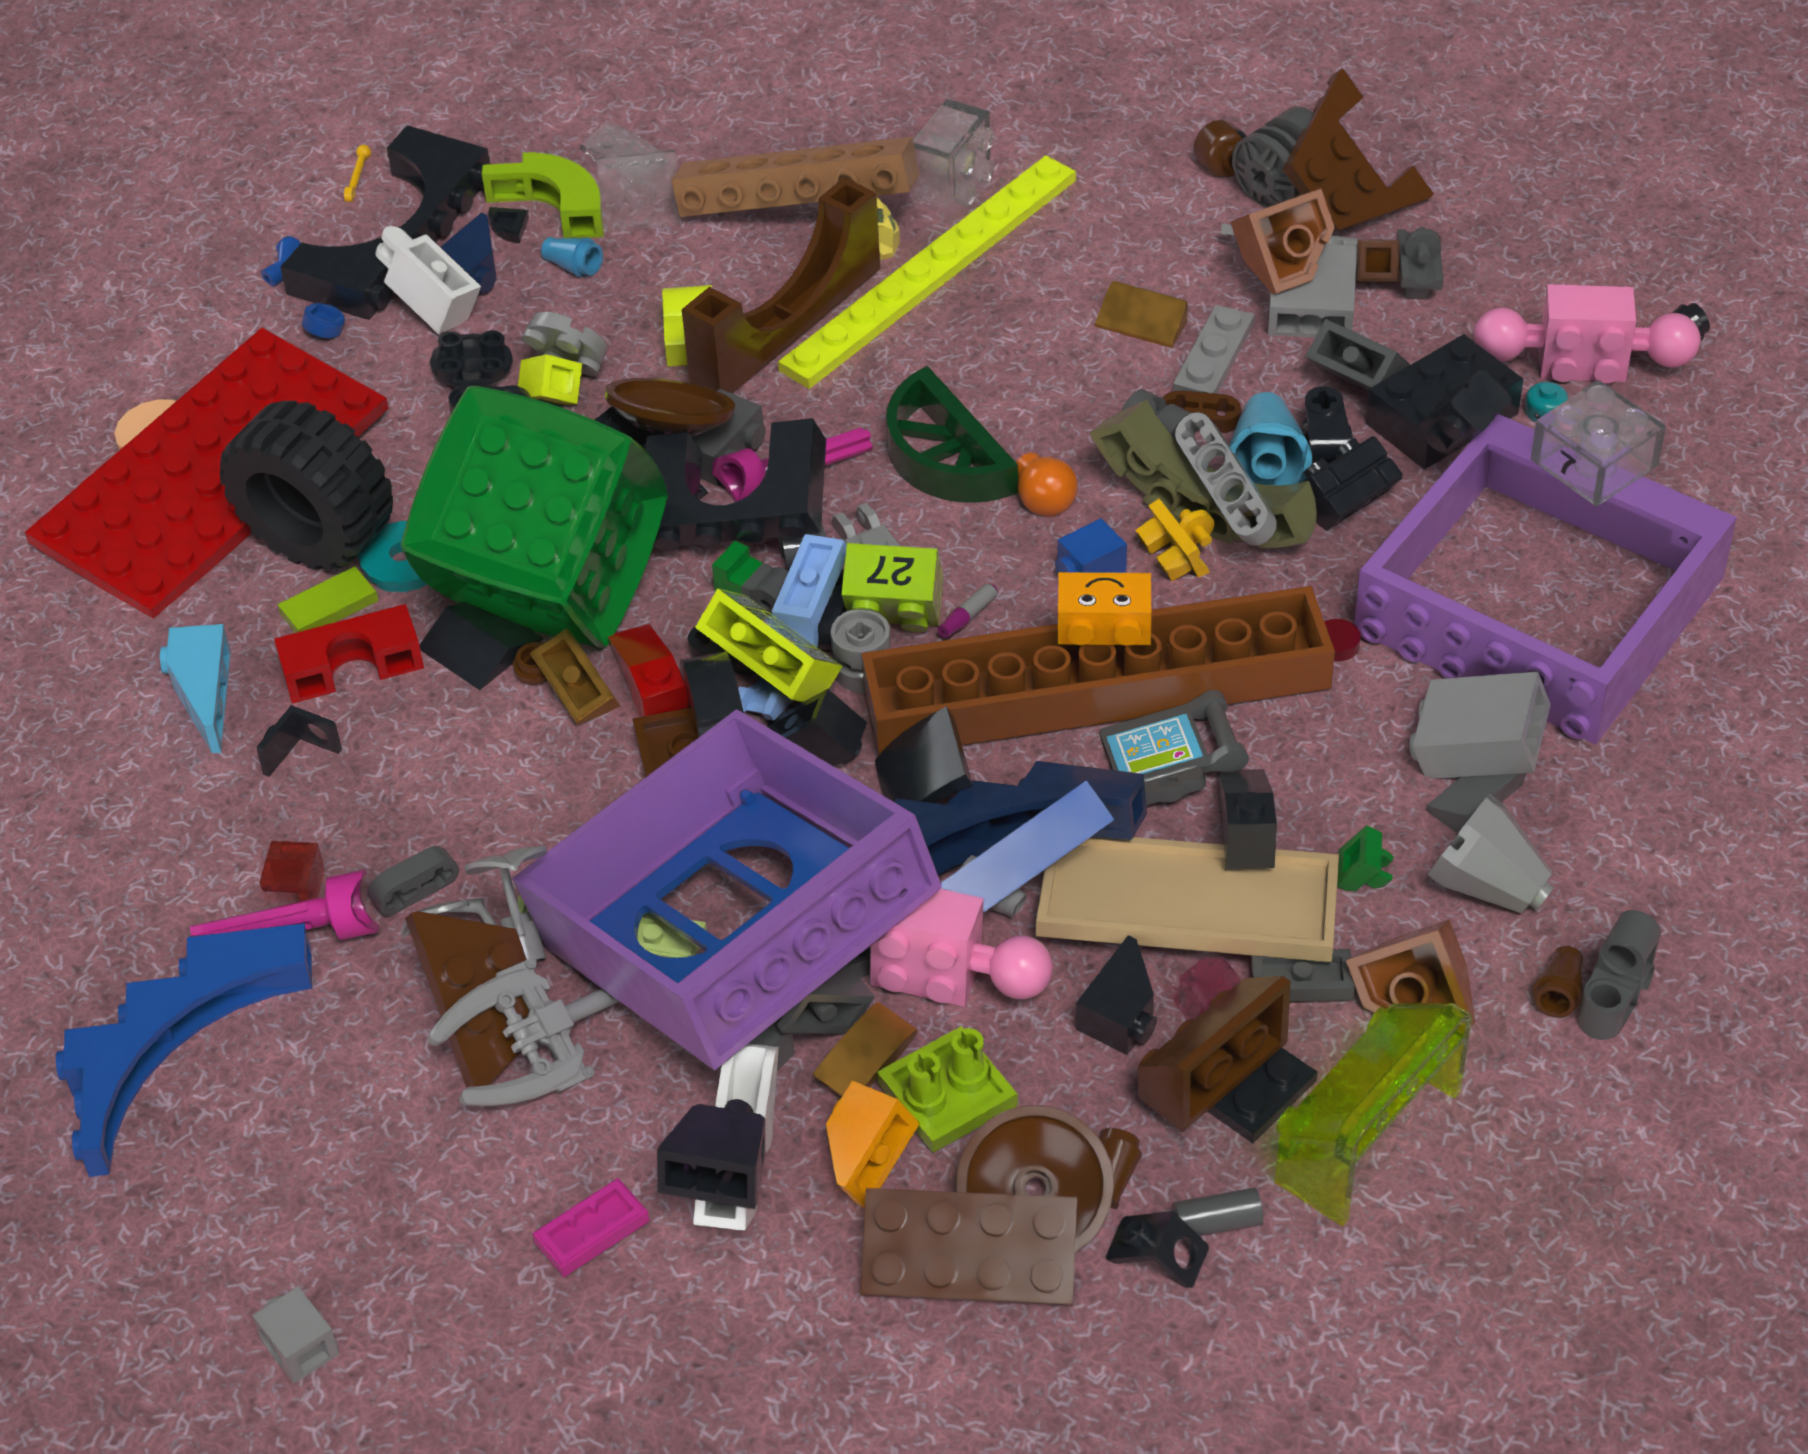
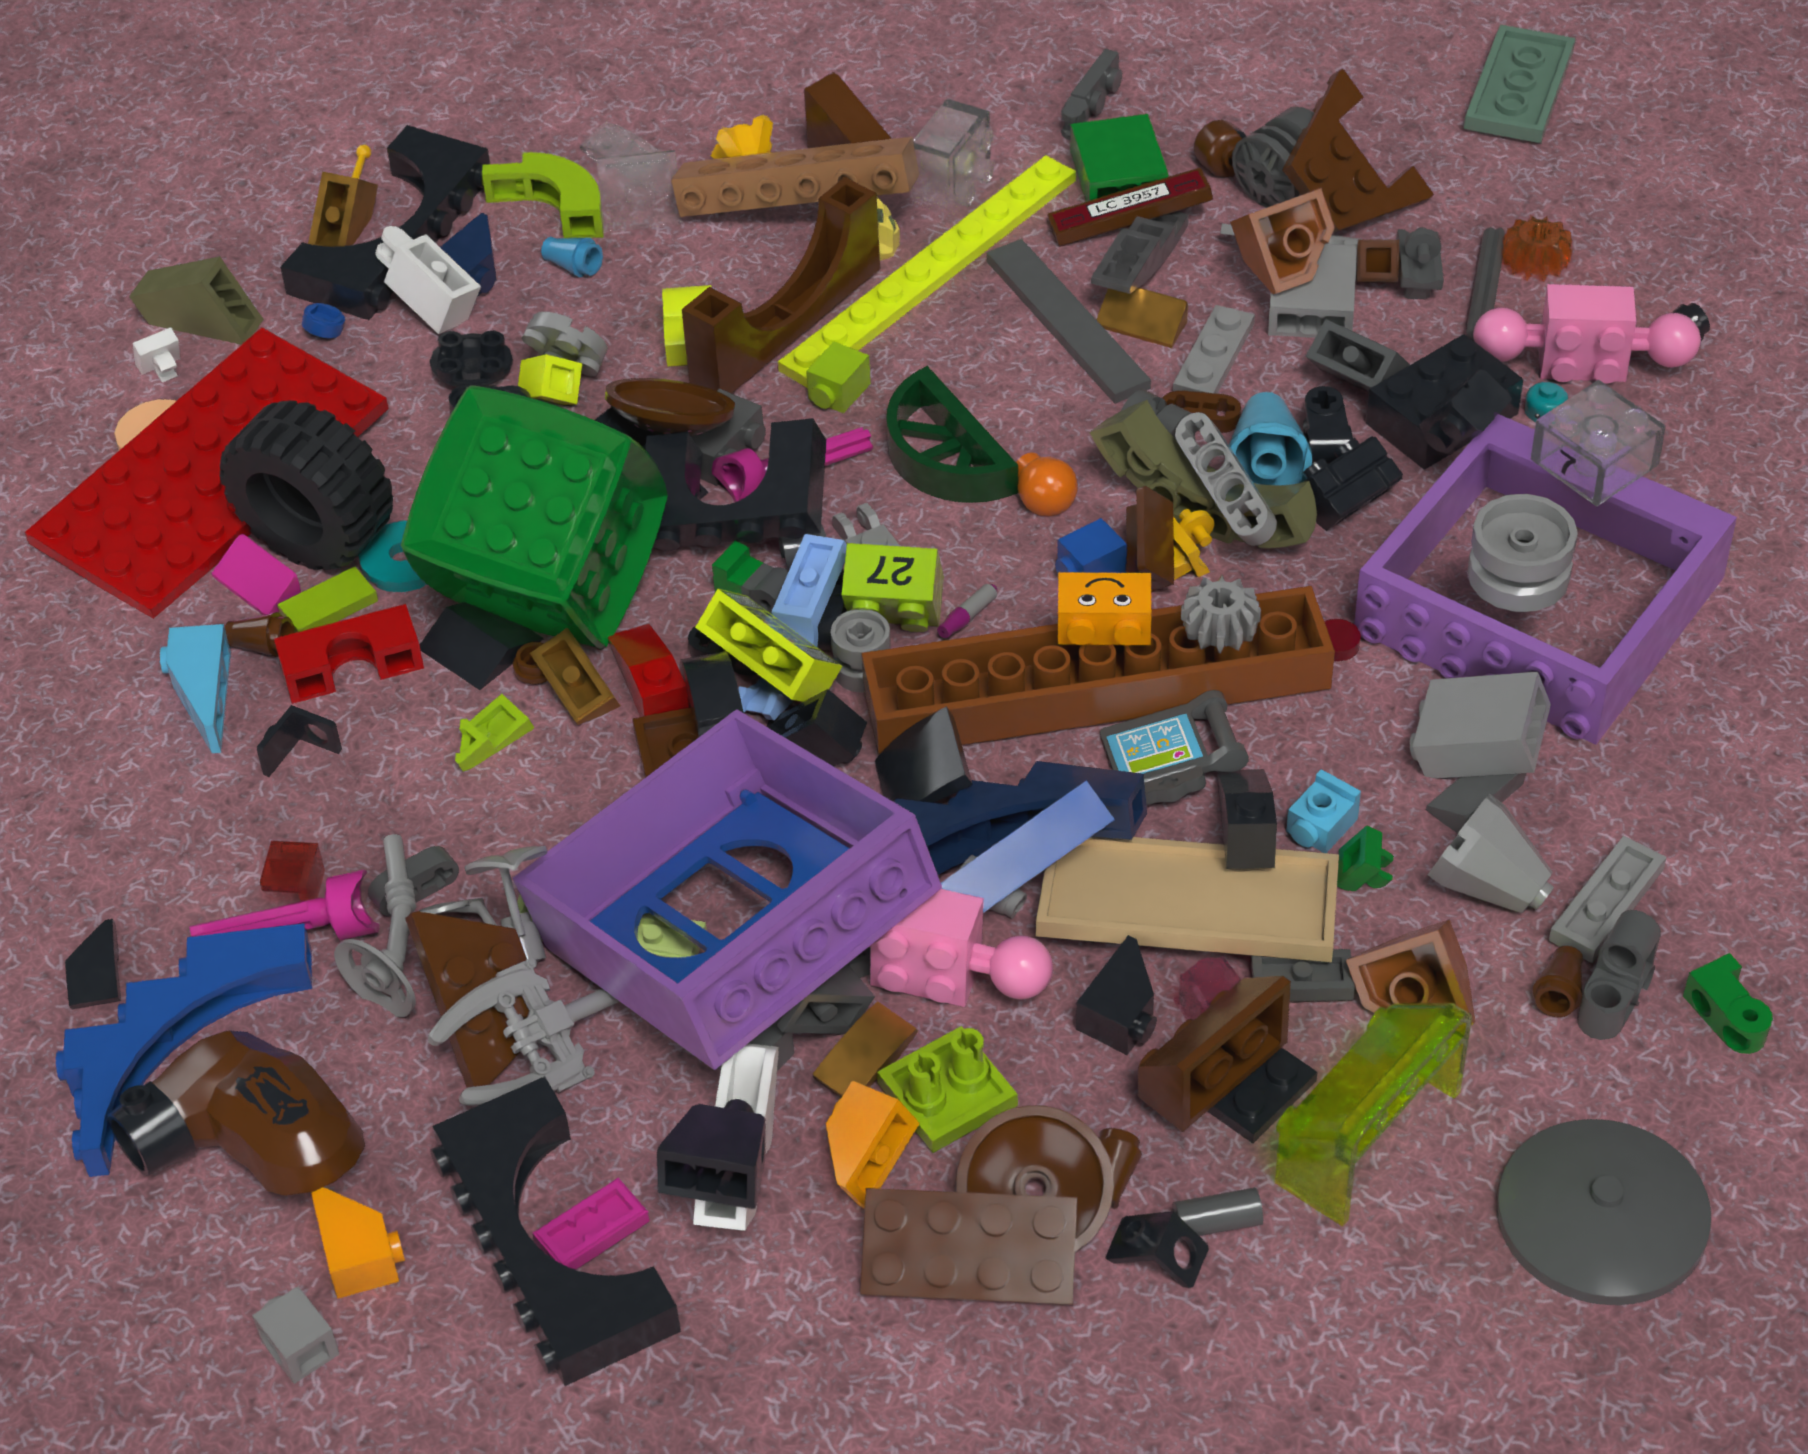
blue arm [261,236,301,287] -> none
black tile [488,207,529,244] -> none
none -> black slope [65,919,121,1009]
none -> reddish brown piece [107,1031,365,1196]
none -> olive slope [129,257,264,345]
none -> white tile [133,327,180,382]
none -> dark pink slope [211,534,301,615]
none -> reddish brown cone [224,612,295,657]
none -> pearl gold slope [308,171,378,247]
none -> light orange slope [311,1187,405,1299]
none -> light grey dish [334,834,416,1017]
none -> black arch [430,1076,681,1386]
none -> lime slope [455,693,534,772]
none -> yellow rock [711,115,773,159]
none -> reddish brown slope [804,72,892,148]
none -> lime brick [806,341,871,414]
none -> dark grey tile [987,239,1151,404]
none -> tile [1047,167,1213,246]
none -> dark grey hinge [1061,48,1123,140]
none -> green brick [1070,114,1168,202]
none -> flat silver slope [1091,211,1189,294]
none -> reddish brown panel [1126,486,1174,591]
none -> light grey gear [1181,575,1261,653]
none -> medium azure brick [1286,769,1361,853]
none -> sand green plate [1464,24,1576,143]
none -> dark grey axle [1466,227,1506,341]
none -> light grey wheel [1467,494,1578,612]
none -> dark grey dish [1497,1119,1711,1305]
none -> clear orange gear [1502,215,1573,282]
none -> light grey plate [1549,836,1667,963]
none -> green leg [1683,953,1773,1054]

